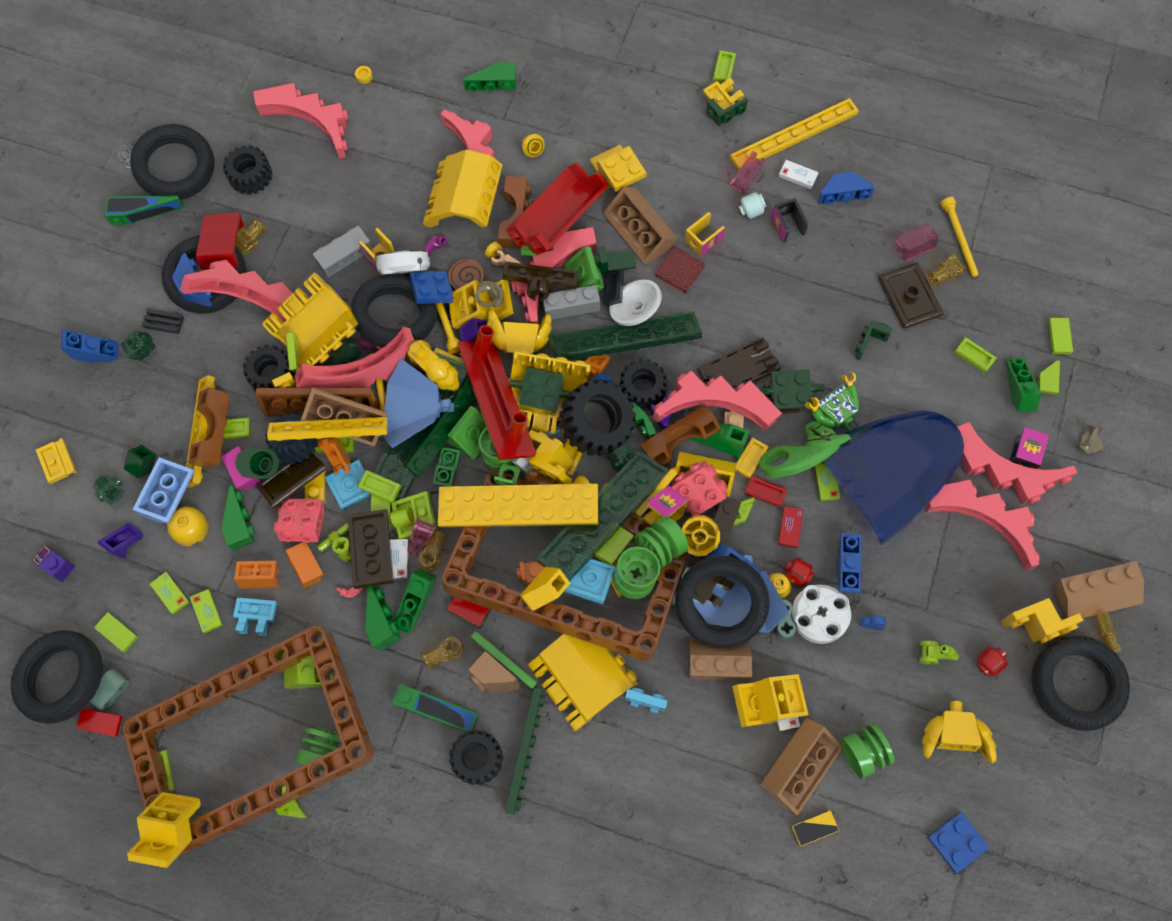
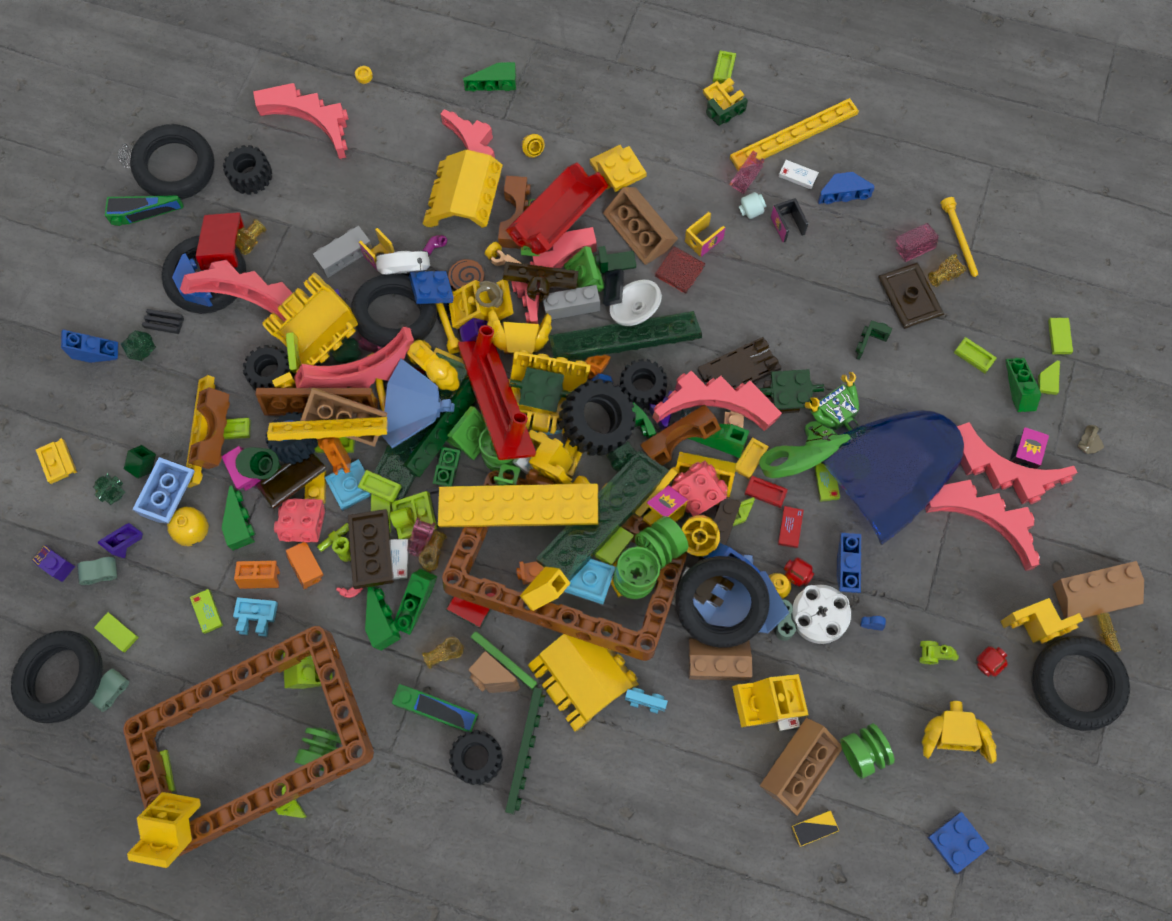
red slope [76,708,123,737] -> none
lime tile [150,572,190,615] -> none
none -> sand green axle [77,557,117,585]

